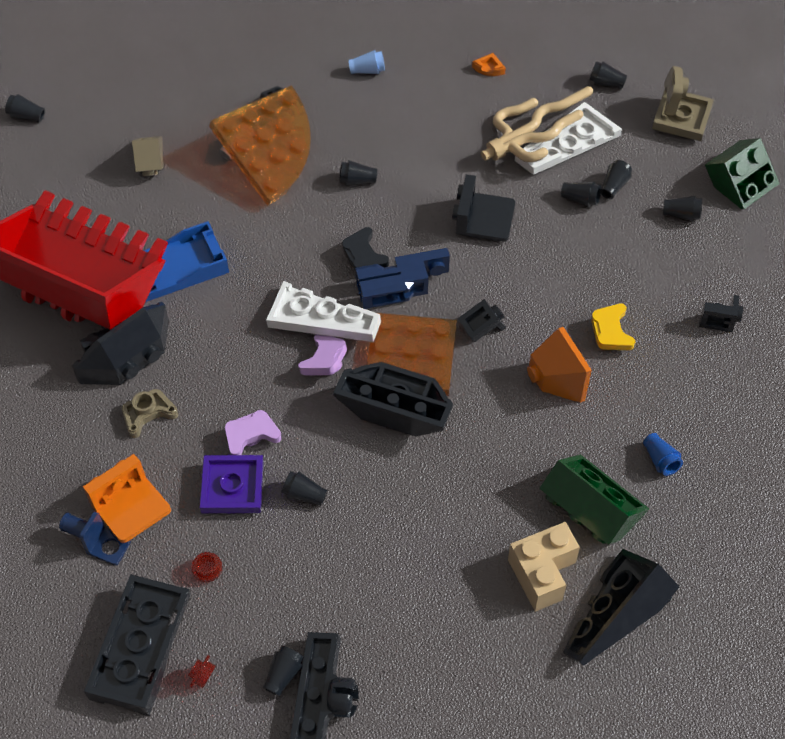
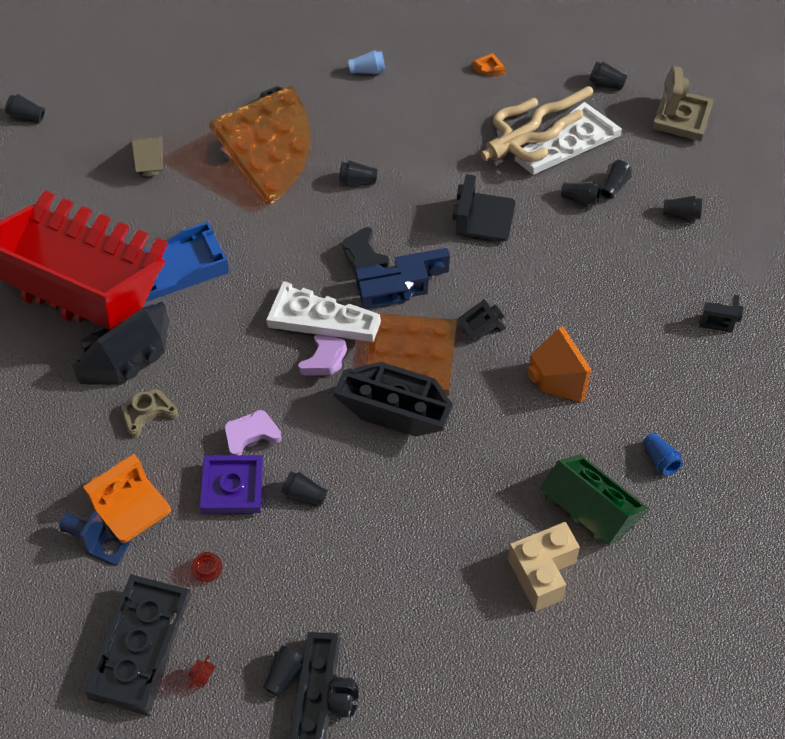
black wedge [563,549,680,666] -> none
yellow piece [591,303,635,351] -> none
dark green slope [705,138,780,209] -> none

